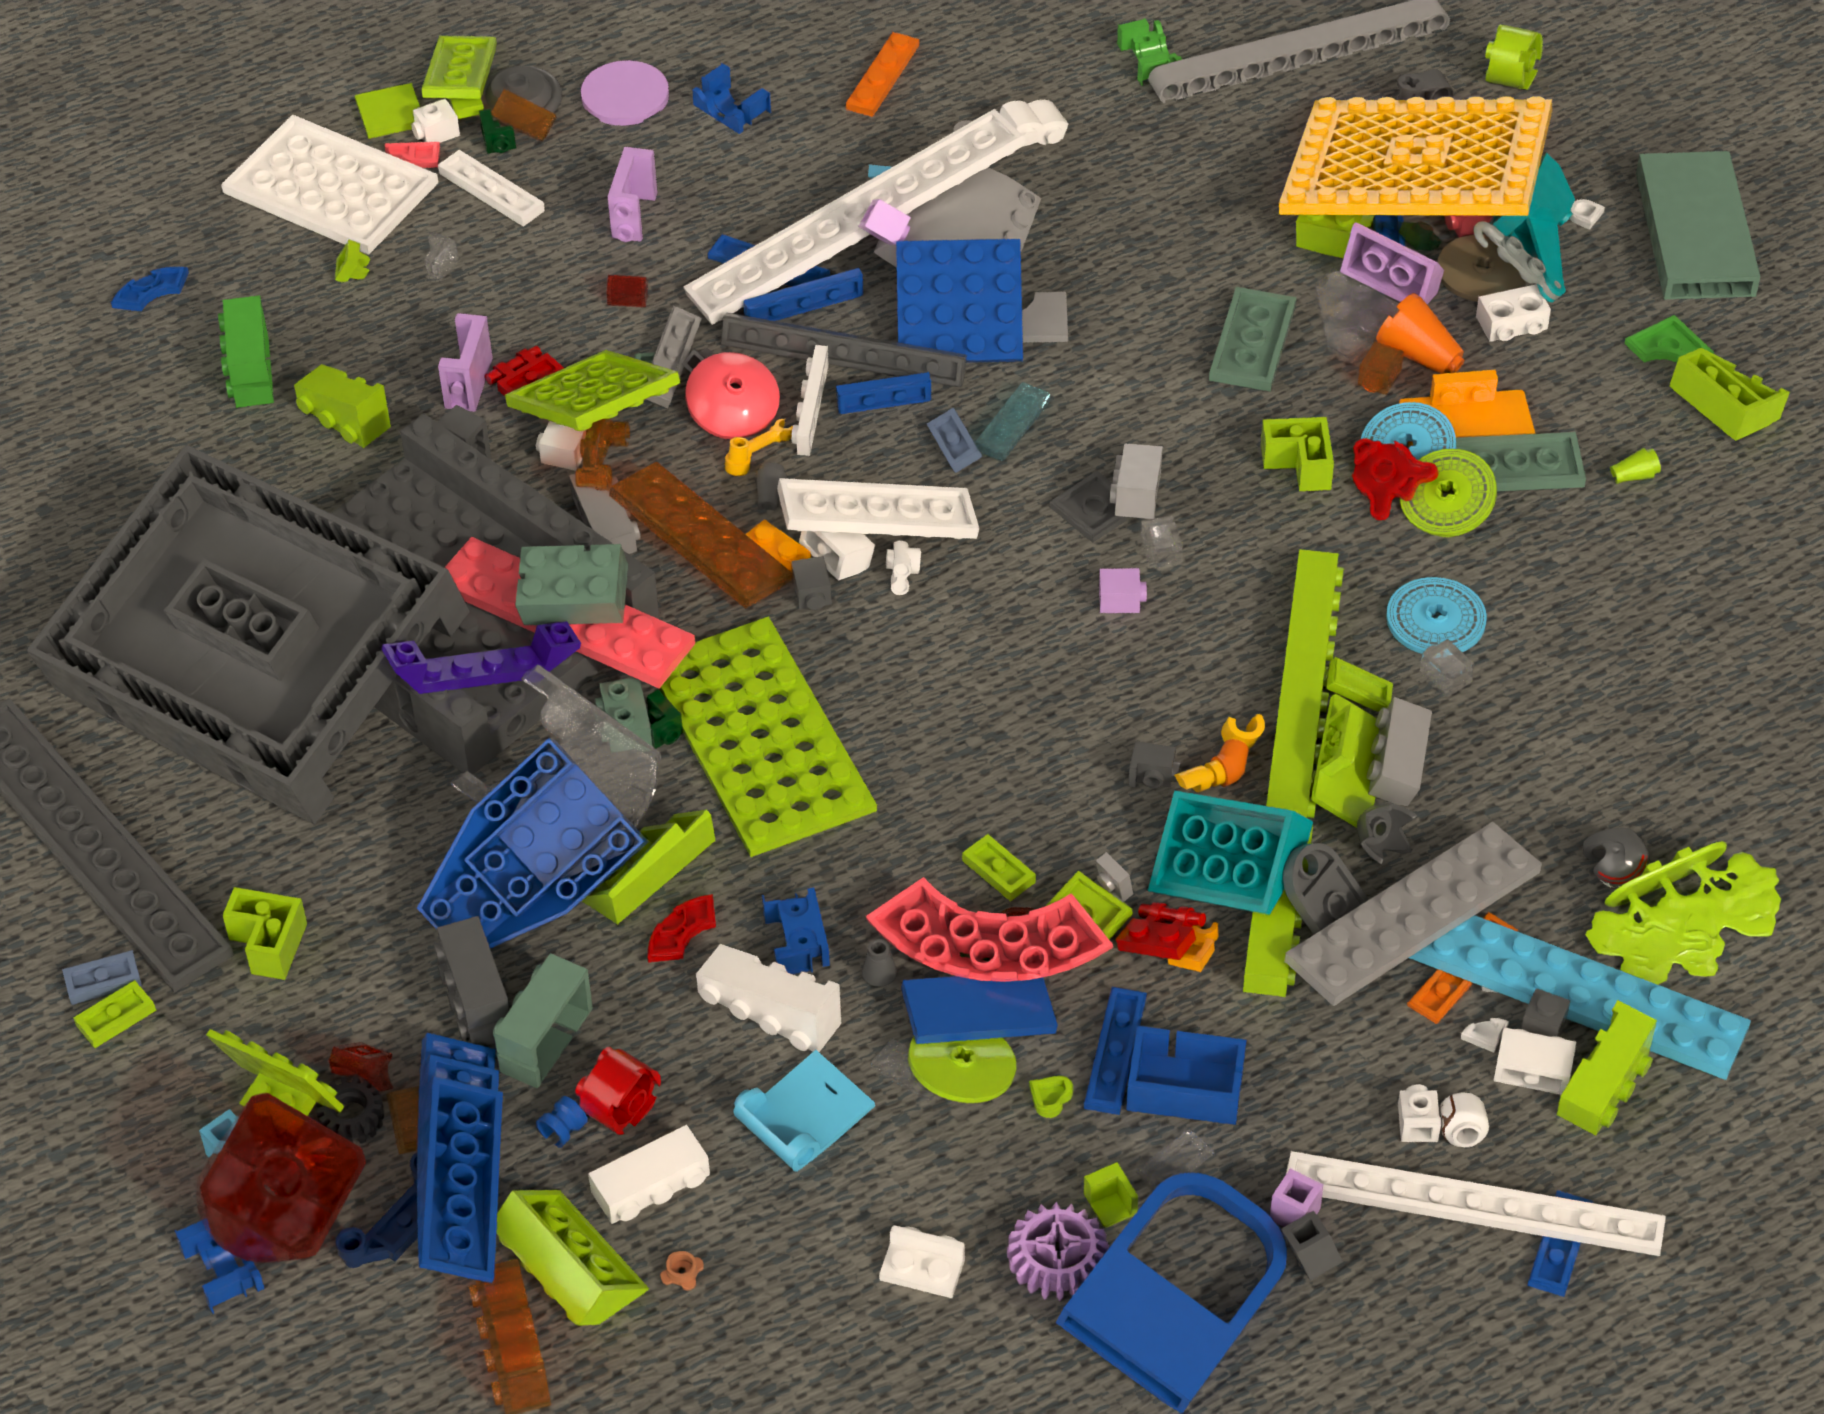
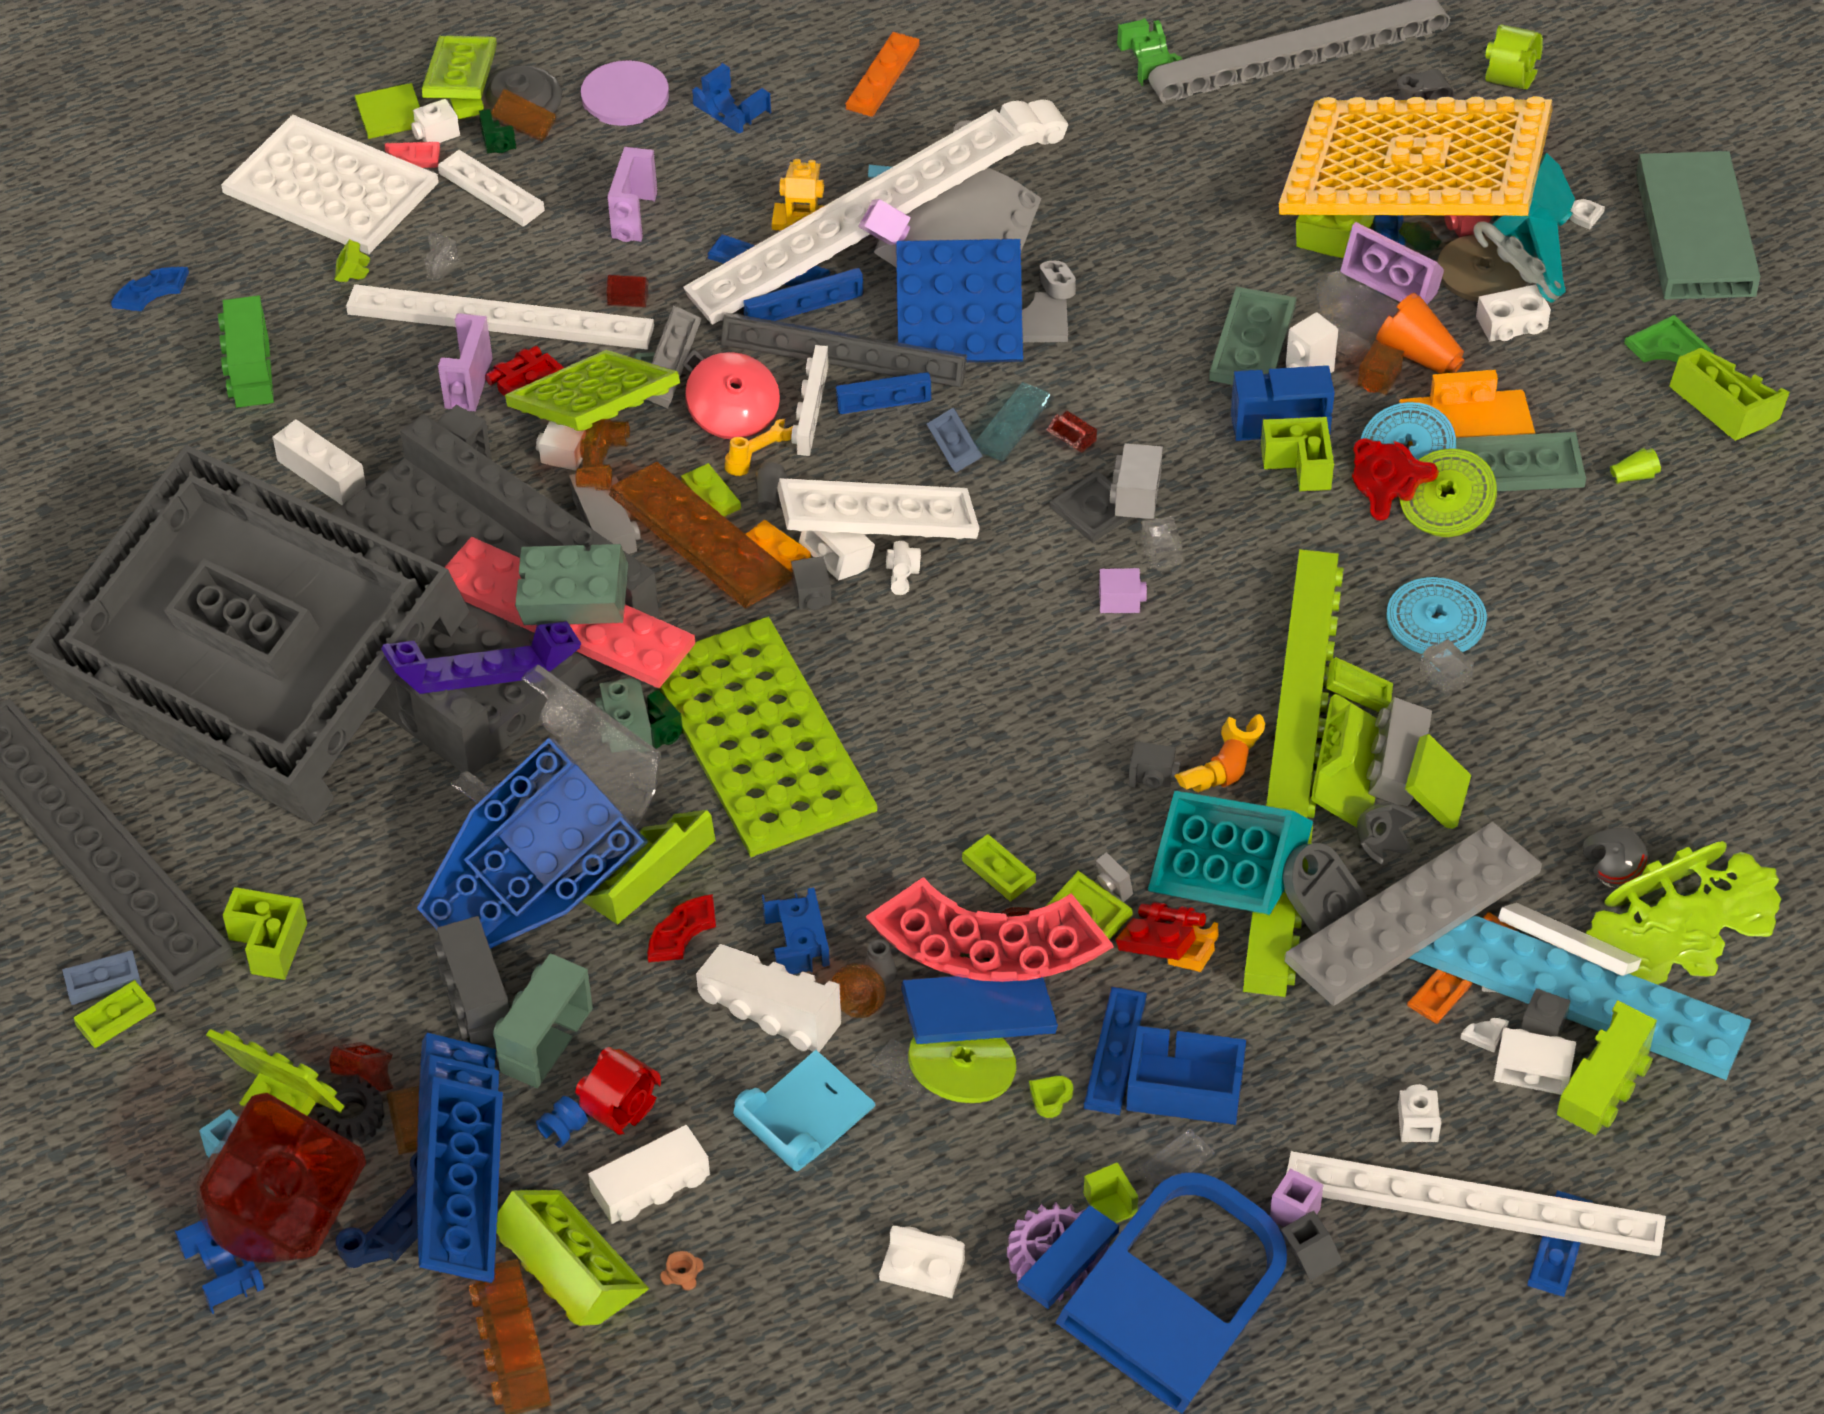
lime wedge [294,364,391,448] -> none
white head [1439,1092,1489,1148] -> none
none -> white brick [273,419,366,505]
none -> white plate [346,284,654,350]
none -> lime plate [681,463,741,522]
none -> yellow tile [771,159,825,231]
none -> clear orange piece [831,963,886,1018]
none -> blue tile [1018,1205,1119,1309]
none -> light grey beam [1040,261,1076,299]
none -> clear red piece [1046,411,1097,453]
none -> blue piece [1231,365,1335,441]
none -> white brick [1286,312,1338,373]
none -> lime tile [1405,734,1471,829]
none -> white tile [1498,903,1641,976]

